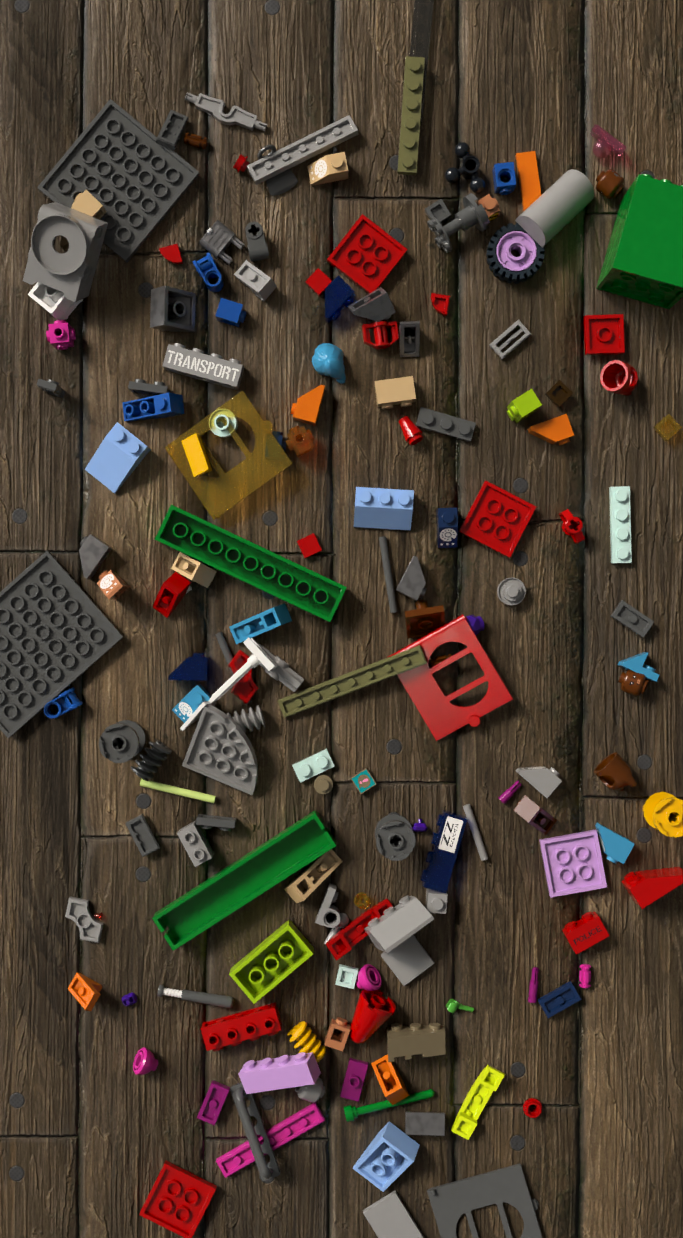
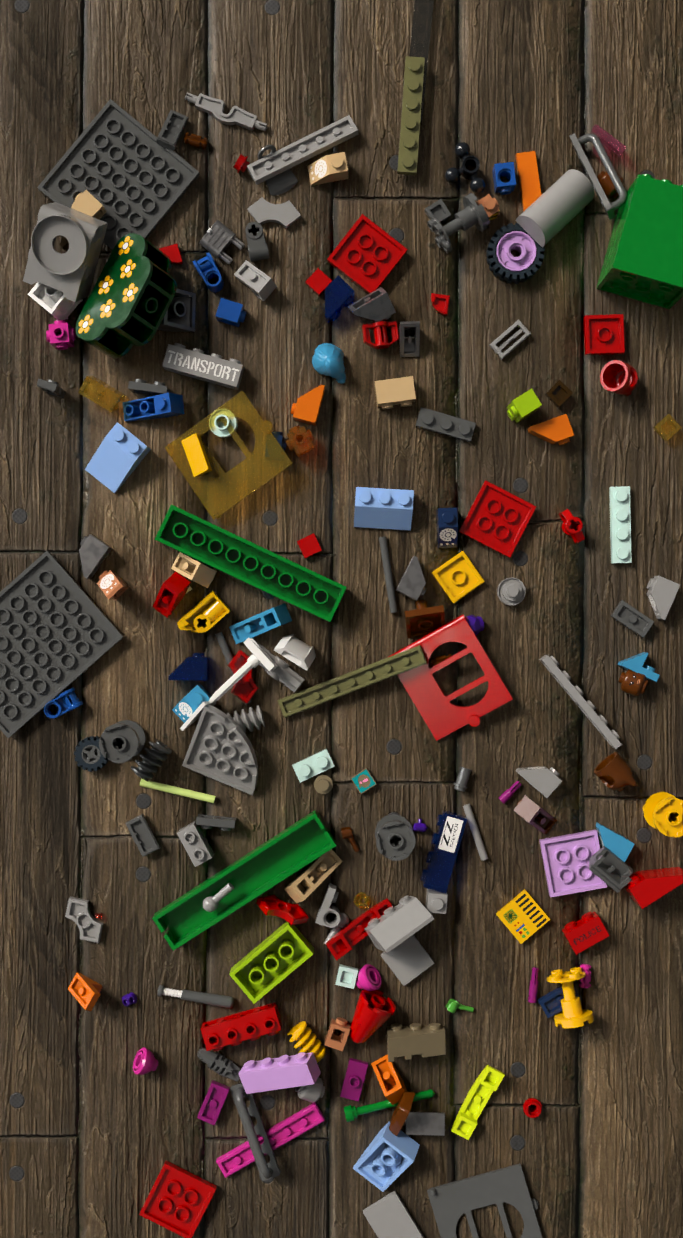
red cone [398,416,423,446] -> none
none -> black wheel [74,736,108,772]
none -> dark green brick [76,233,177,358]
none -> clear yellow hinge [78,376,126,412]
none -> yellow piece [177,591,230,633]
none -> dark grey hinge [197,1048,241,1082]
none -> light grey bar [203,883,234,912]
none -> light grey tile [247,197,301,229]
none -> red tile [256,895,309,925]
none -> white slope [274,634,316,671]
none -> reddish brown hand [341,827,359,852]
none -> reddish brown piece [389,1092,415,1136]
none -> yellow tile [431,551,485,604]
none -> dark grey pin [453,766,472,792]
none -> yellow tile [496,889,550,944]
none -> light grey plate [539,655,622,749]
none -> yellow piece [547,967,594,1028]
none -> dark grey piece [569,133,627,220]
none -> dark grey hinge [589,846,633,893]
none -> light grey slope [647,576,680,620]

